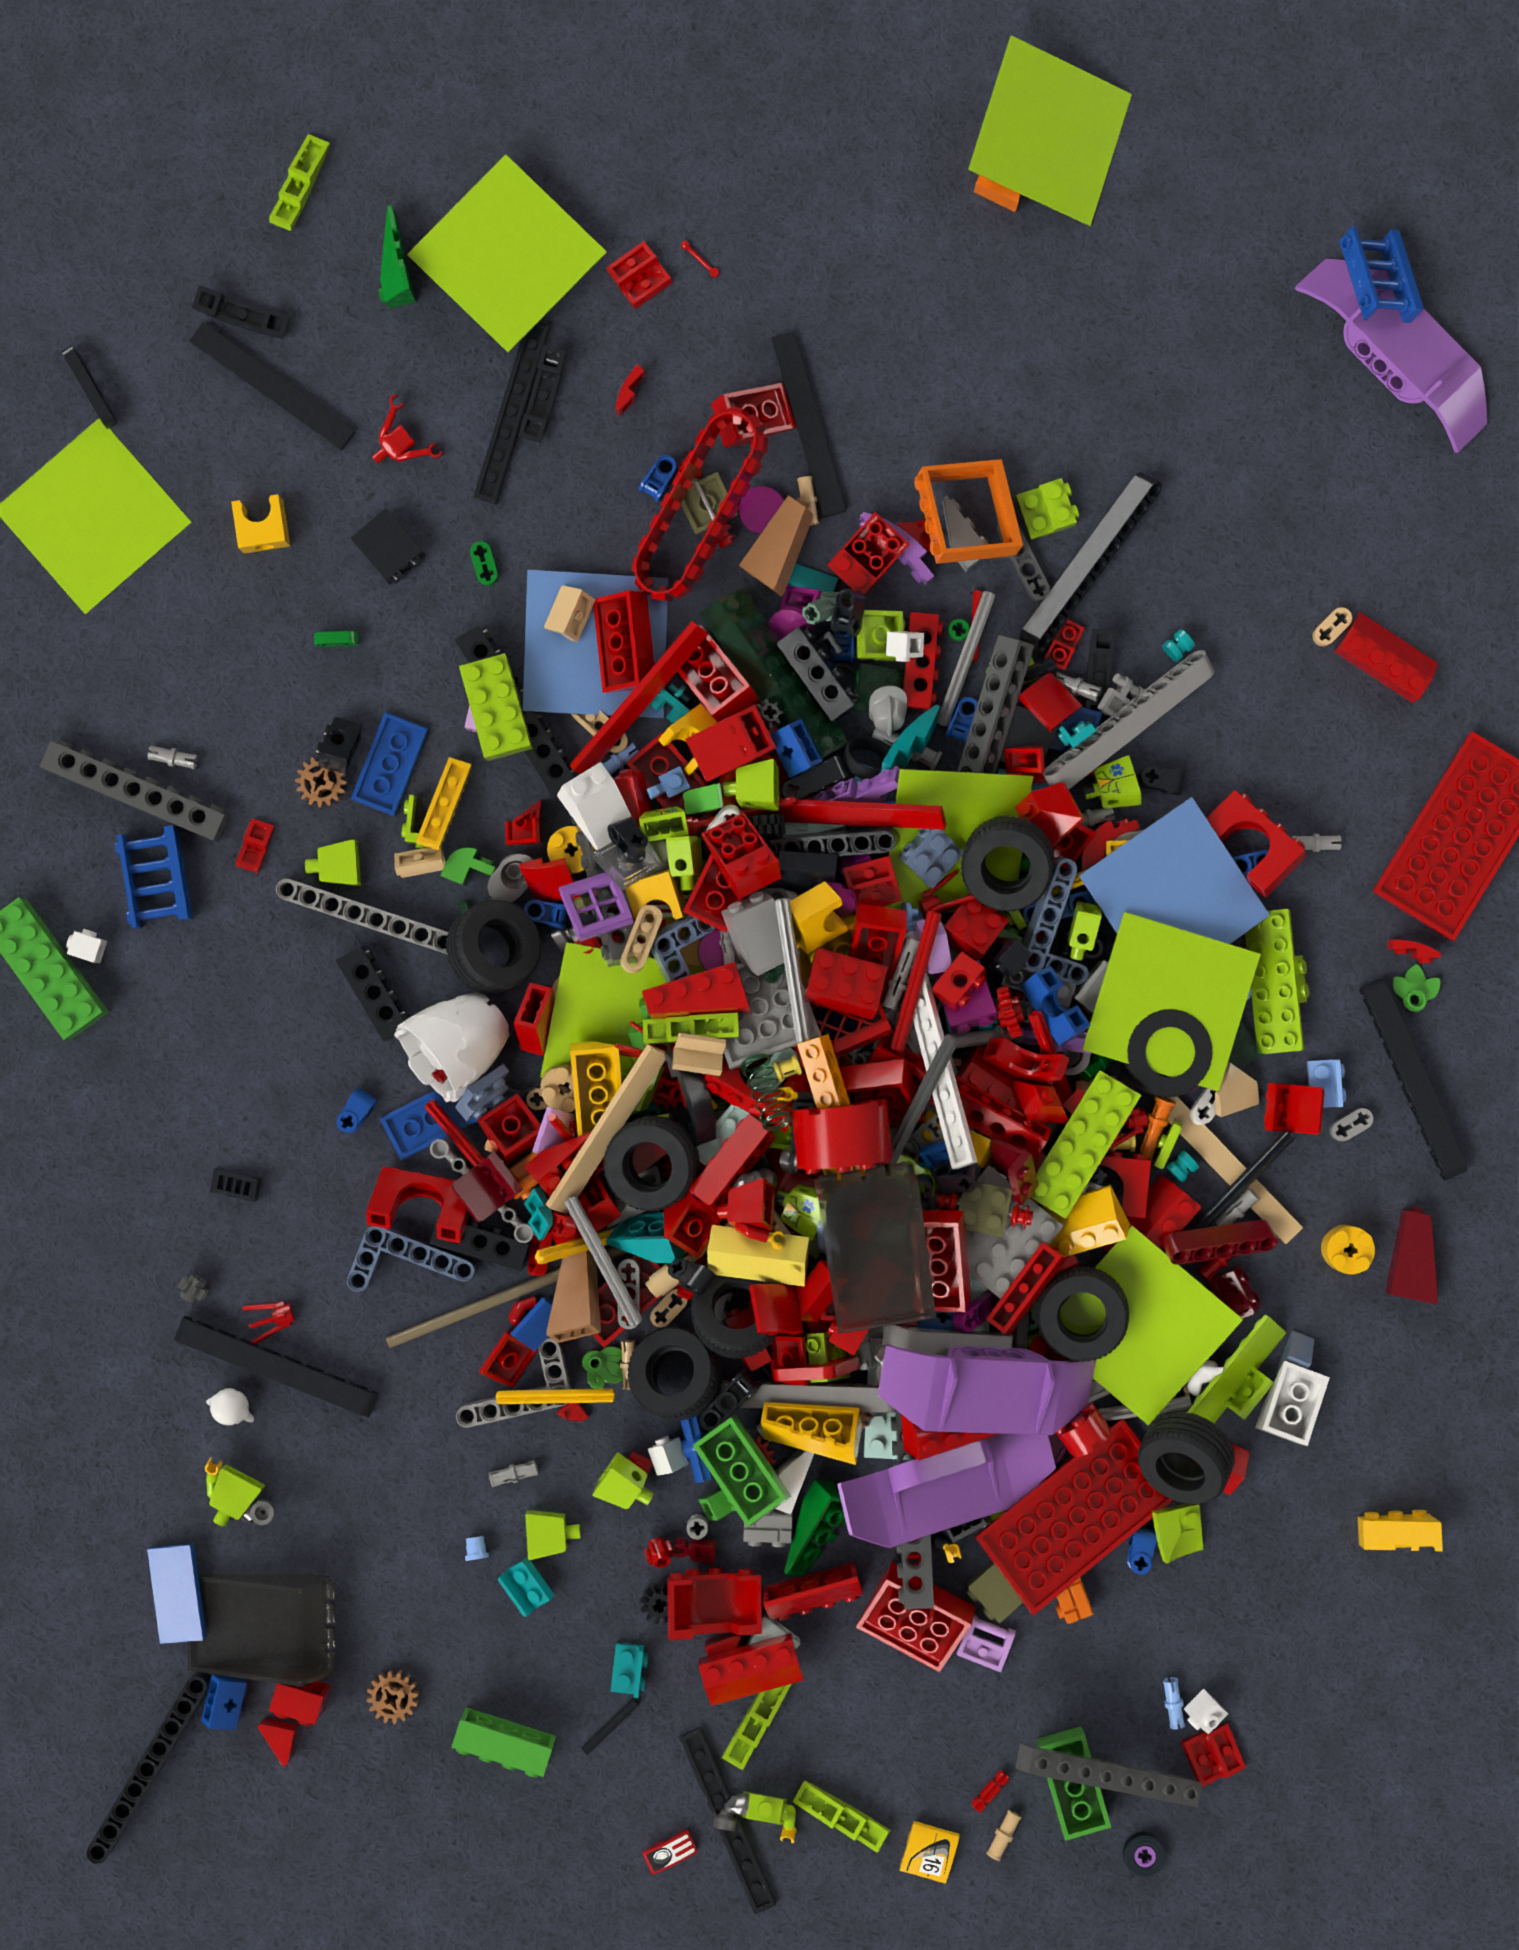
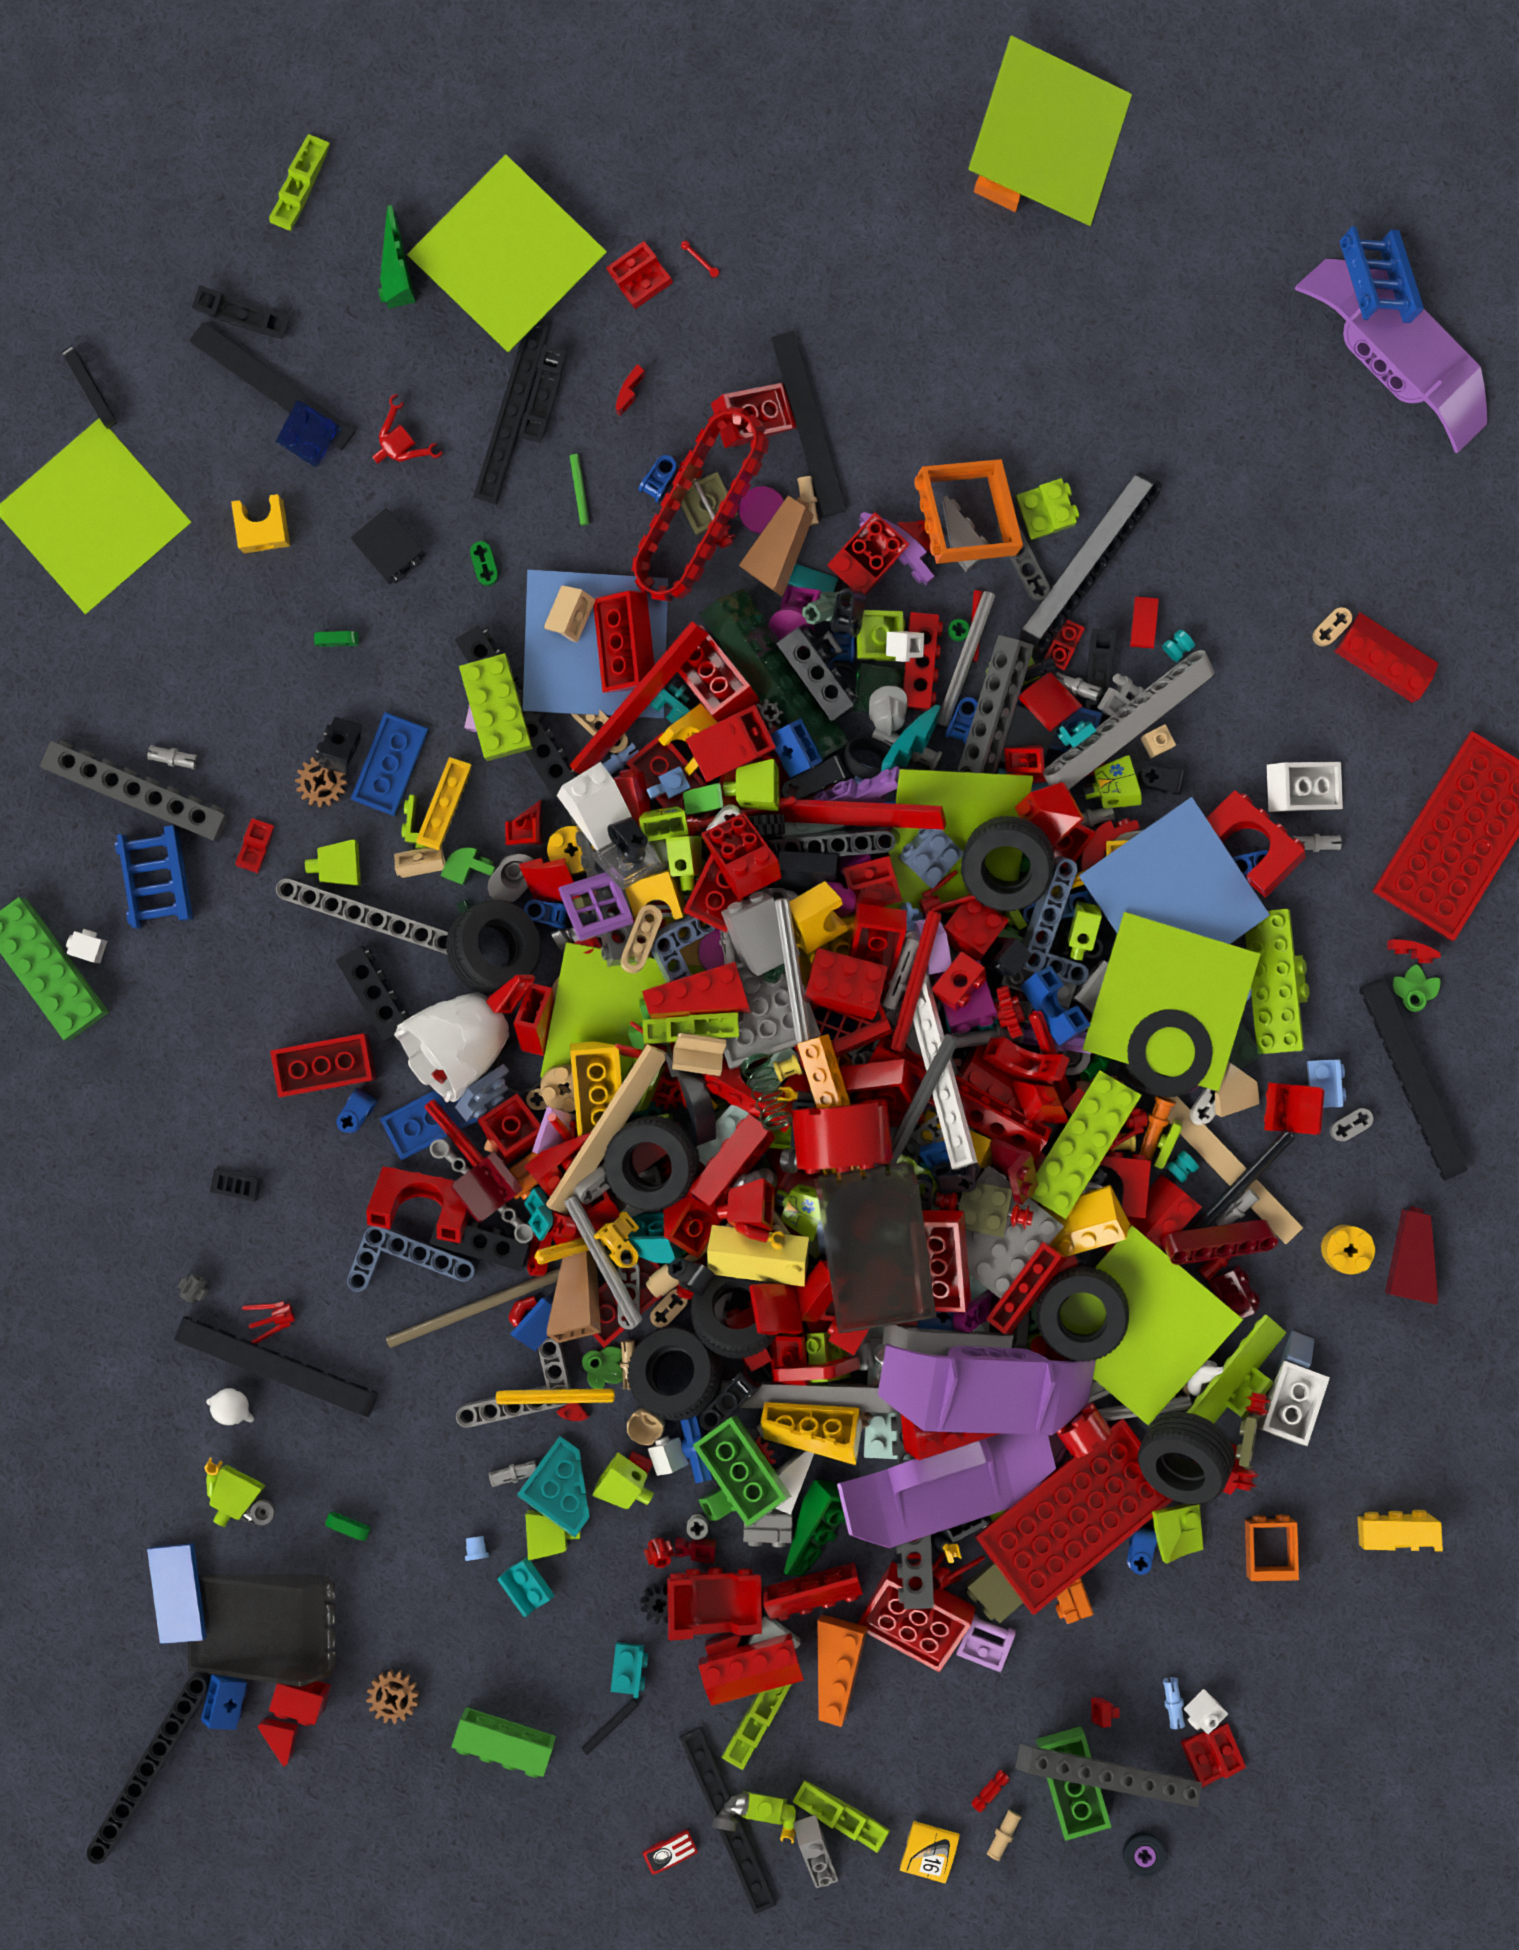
red slope [479,1328,539,1388] -> none
none -> red brick [270,1033,377,1098]
none -> clear blue plate [275,401,339,467]
none -> green beam [325,1512,371,1541]
none -> red slope [486,975,535,1013]
none -> teal plate [517,1436,590,1538]
none -> bright green bar [570,454,590,525]
none -> light grey beam [574,1165,610,1204]
none -> yellow piece [594,1211,639,1268]
none -> tan hair [627,1408,665,1446]
none -> light grey slope [793,1815,839,1888]
none -> orange wedge [818,1614,868,1727]
none -> red plant [932,1552,985,1592]
none -> red tile [1091,1697,1120,1728]
none -> red slope [1130,597,1159,649]
none -> tan brick [1140,724,1176,759]
none -> plate [1233,1392,1271,1491]
none -> orange window [1245,1514,1299,1581]
none -> white slope [1267,762,1343,812]

